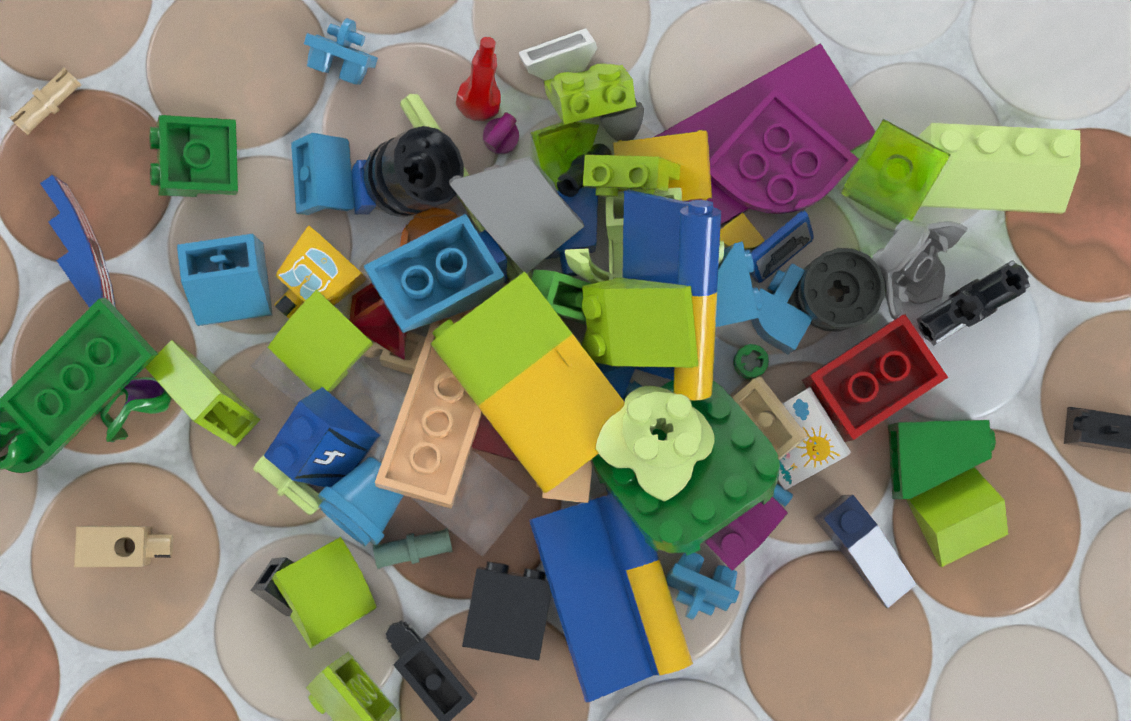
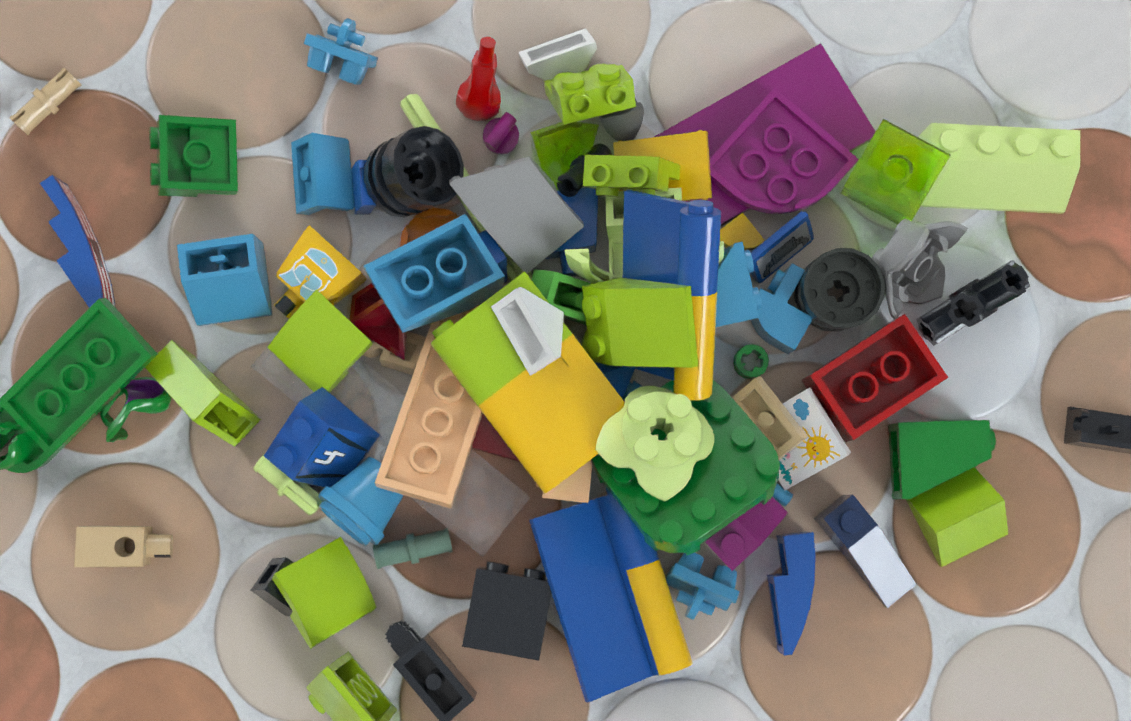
none -> white slope [491,287,564,376]
none -> blue slope [767,532,816,656]

